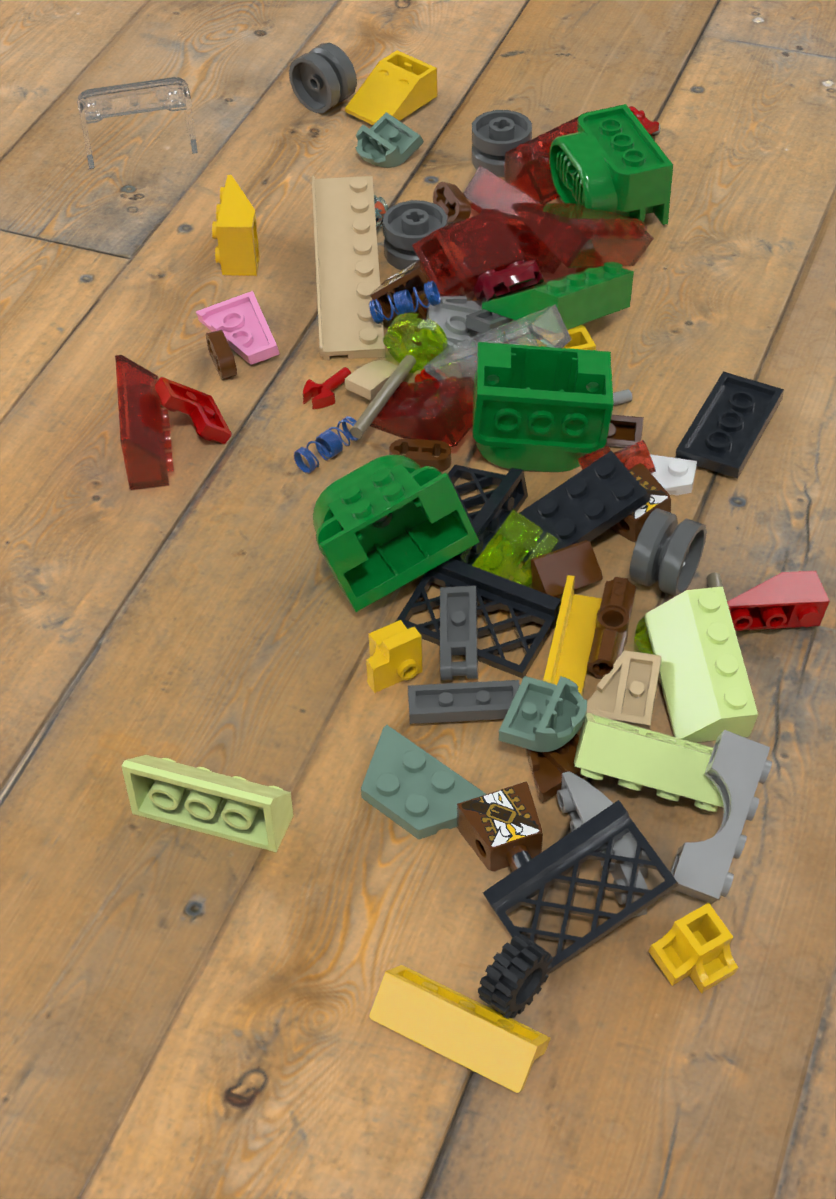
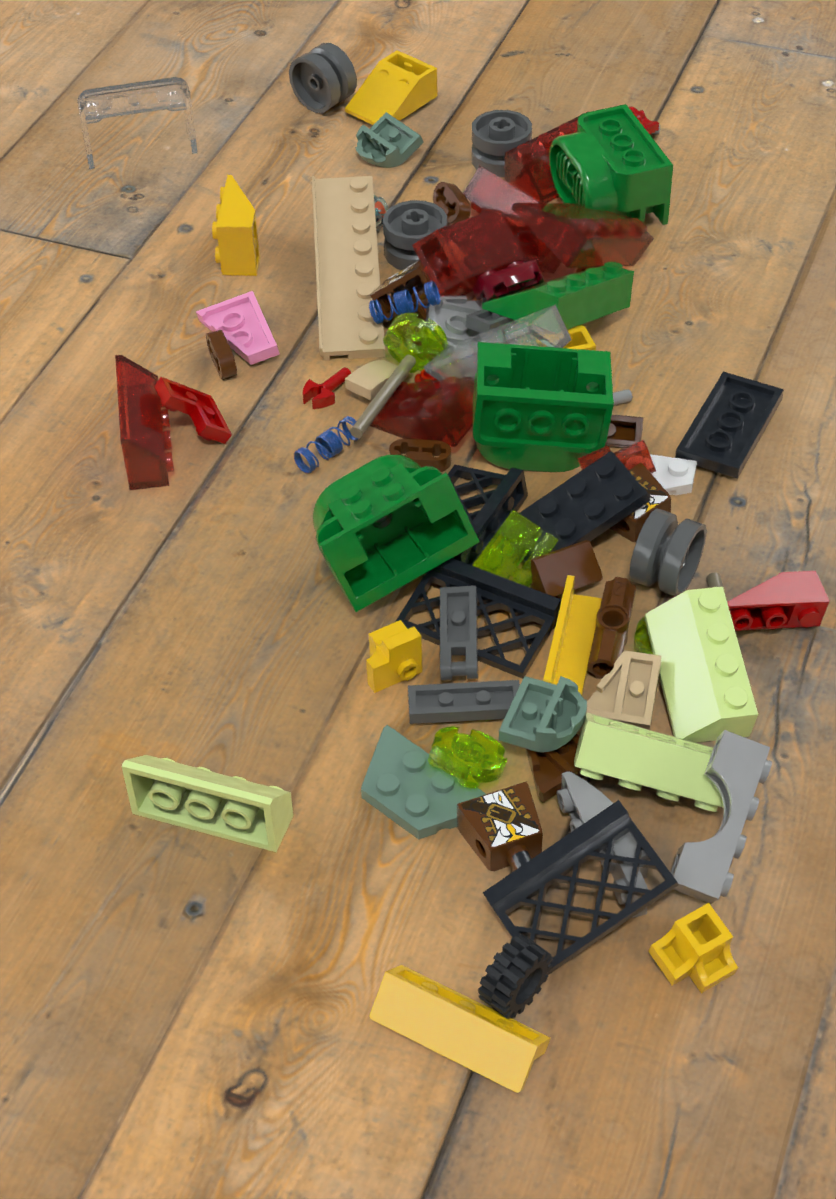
none -> clear neon green plate [428,726,507,789]

